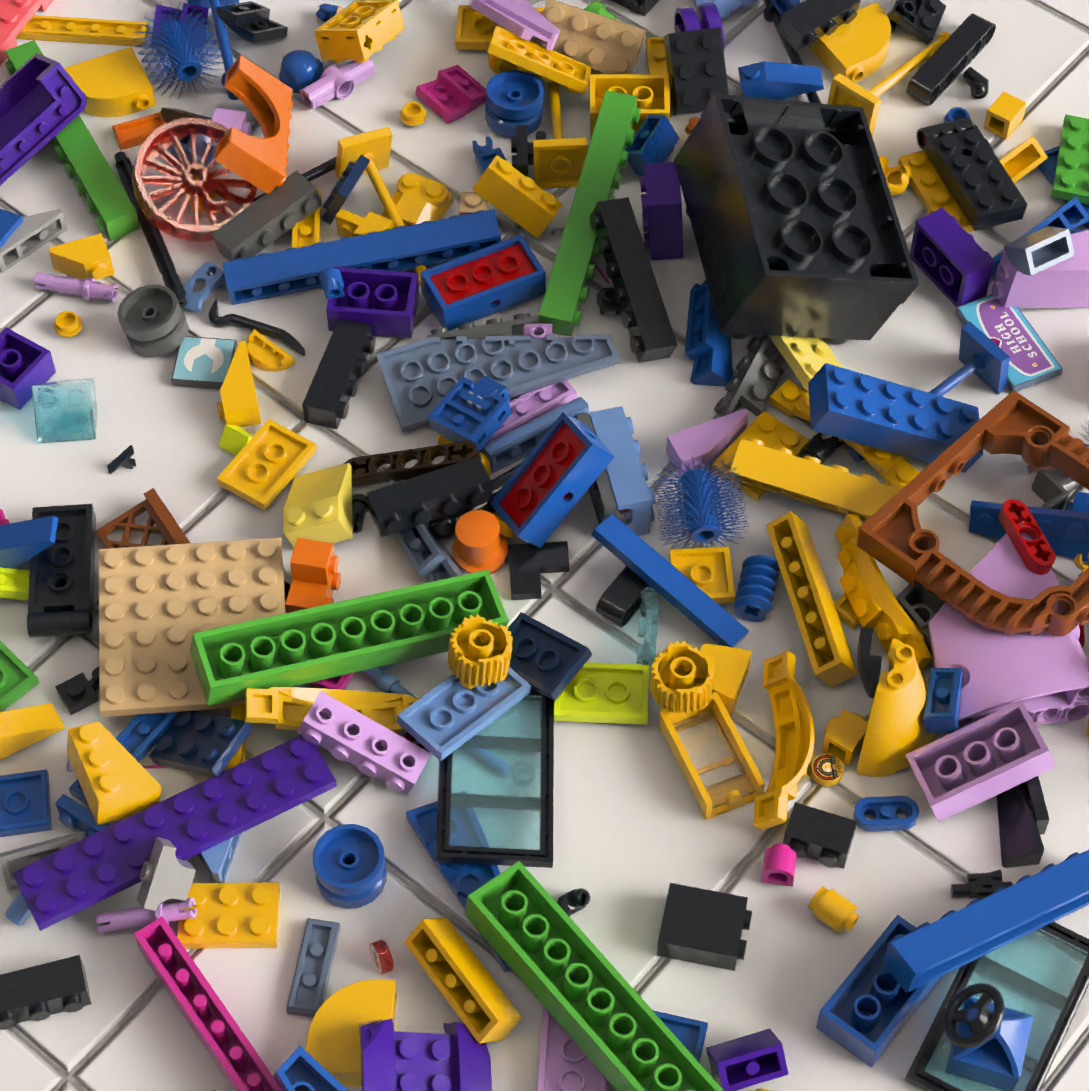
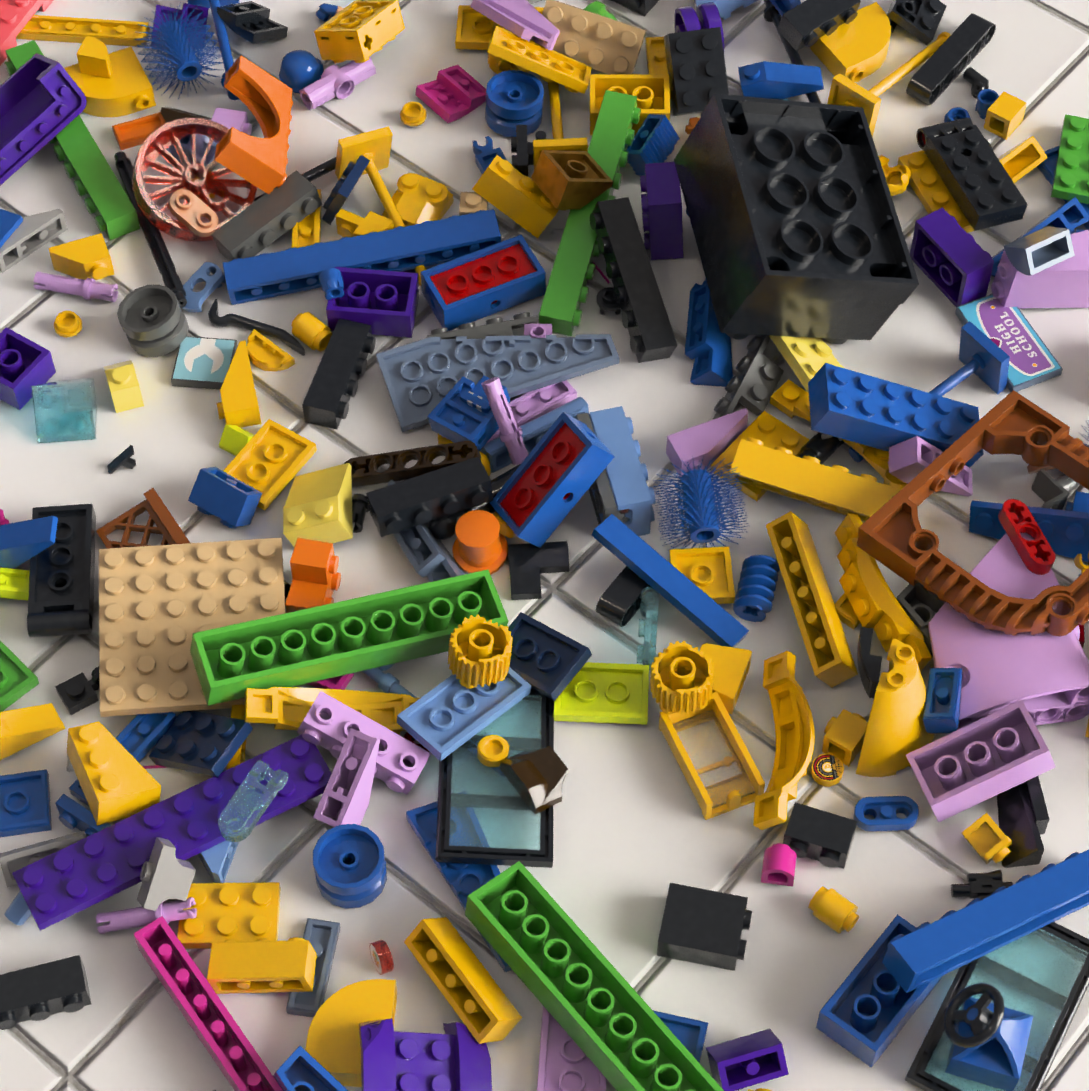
black arm [556,888,590,917] -> none
none -> yellow brick [77,36,112,79]
none -> light yellow slope [103,360,144,413]
none -> plate [168,189,218,237]
none -> blue brick [188,467,262,529]
none -> yellow brick [207,937,317,994]
none -> clear light blue plate [218,760,289,842]
none -> yellow brick [292,312,332,352]
none -> lavender slope [313,728,380,827]
none -> yellow tile [477,735,509,767]
none -> lavender pin [481,377,529,465]
none -> dark brown slope [500,746,569,815]
none -> pearl gold slope [531,150,613,211]
none -> lavender slope [888,436,973,497]
none -> yellow bracket [961,813,1012,864]
none -> blue hose [975,89,999,119]

